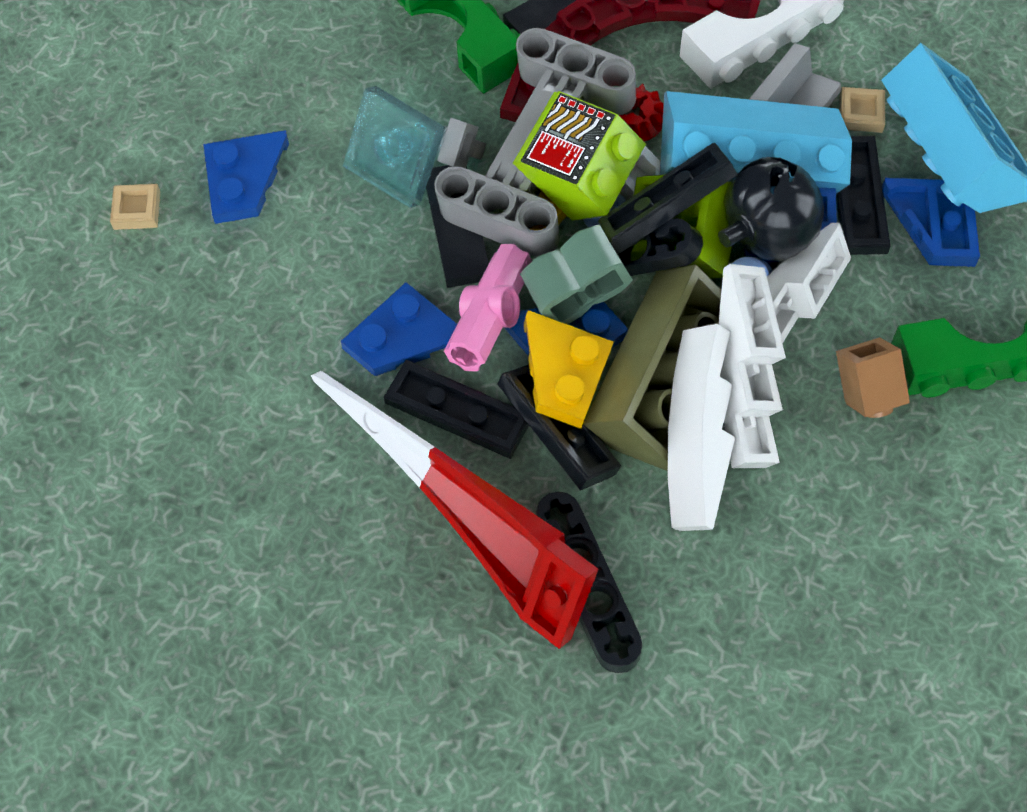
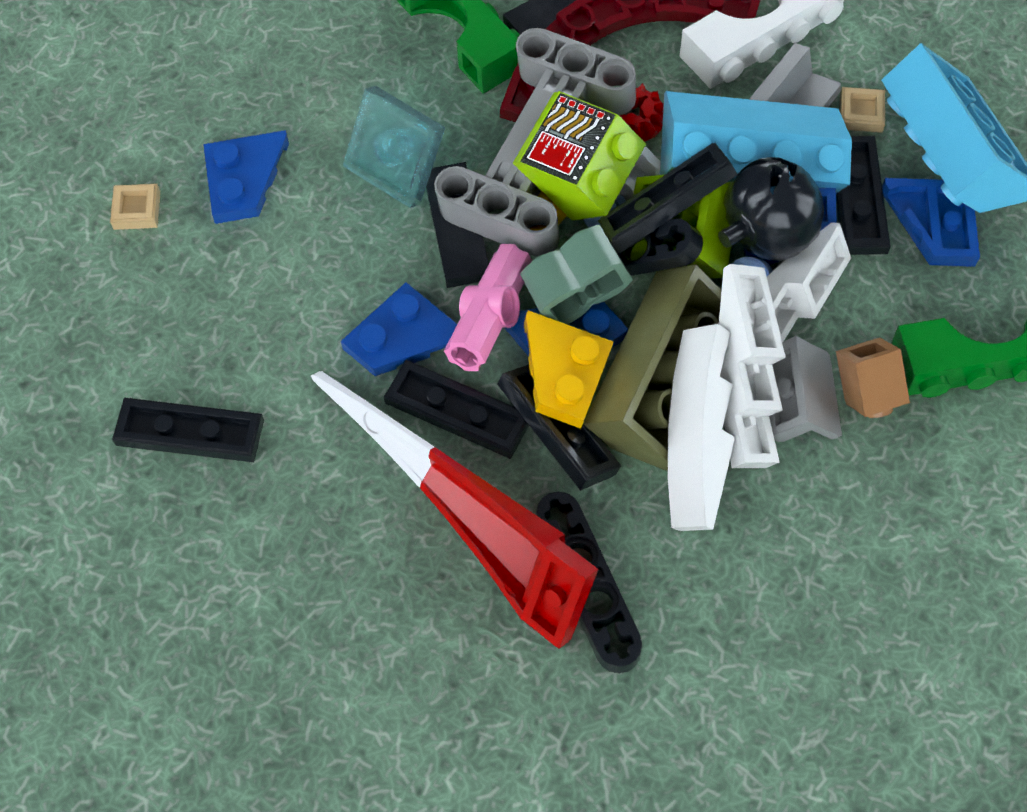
light grey plate [436,118,487,168] -> none
none -> black tile [112,398,264,463]
none -> light grey panel [769,336,842,442]

